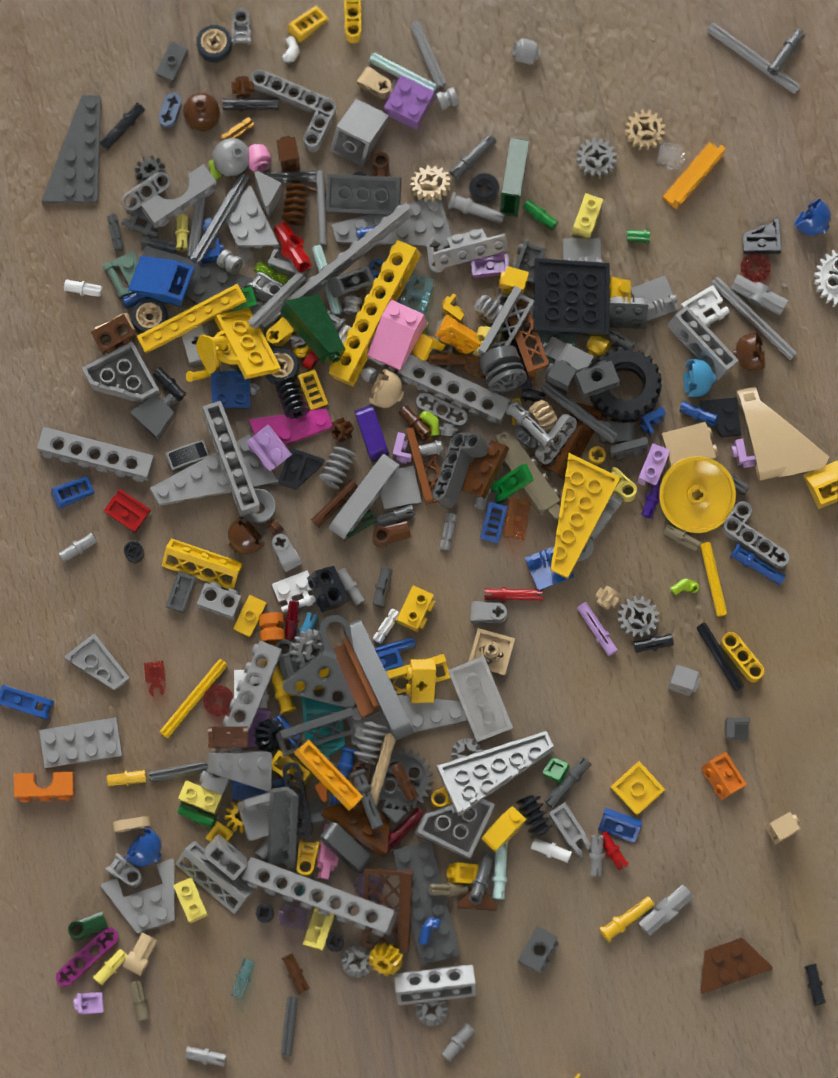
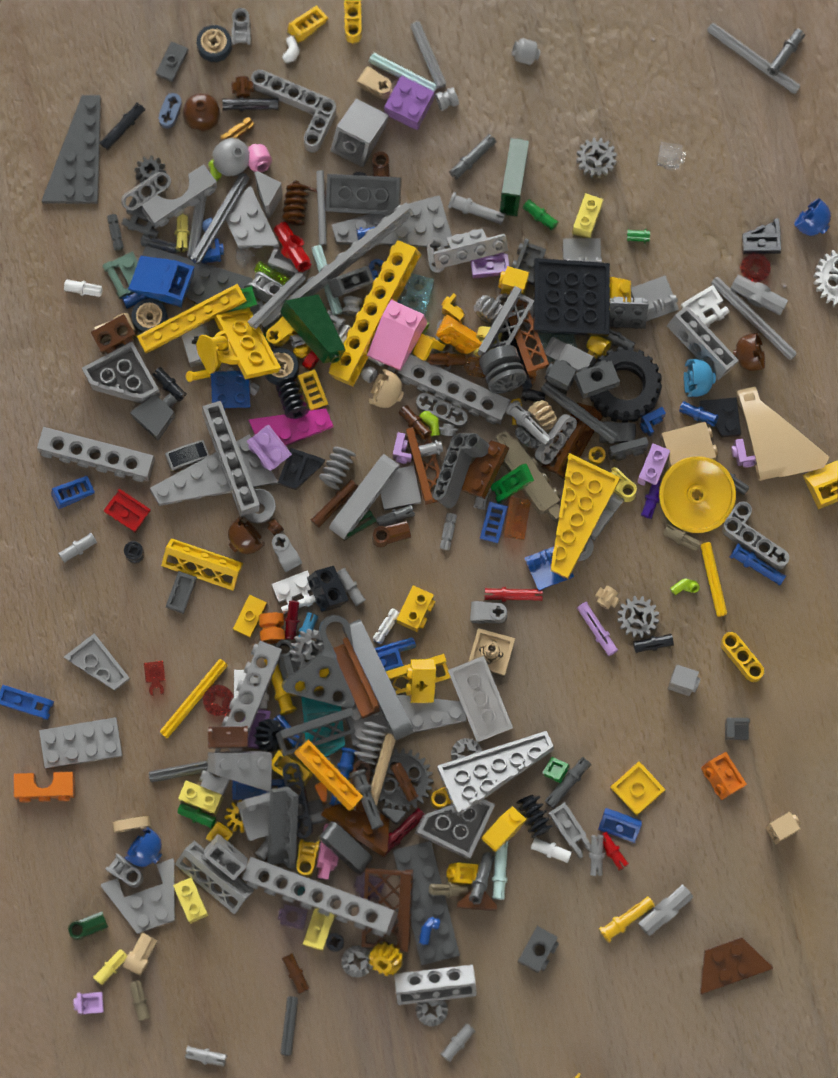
magenta beam [56,928,119,987] -> none
yellow axle [107,770,146,786] -> none
light grey brick [197,582,242,620] -> none
light grey wheel [217,249,243,275] -> none
clear light blue axle [231,959,255,999] -> none
black bush [256,904,274,923] -> none
dark grey axle [263,170,317,183] -> none
reddish brown brick [277,136,301,172] -> none
reddish brown gear [330,417,354,442] -> none
dark purple beam [354,405,389,462] -> none
dark grey pin [372,567,393,607] -> none
tan gear [410,166,451,202] -> none
black gear [469,173,499,202] -> none
tan gear [625,109,665,150] -> none
light orange fence [662,142,726,210] -> none
black axle [697,622,744,691] -> none
black pin [804,964,826,1006] -> none

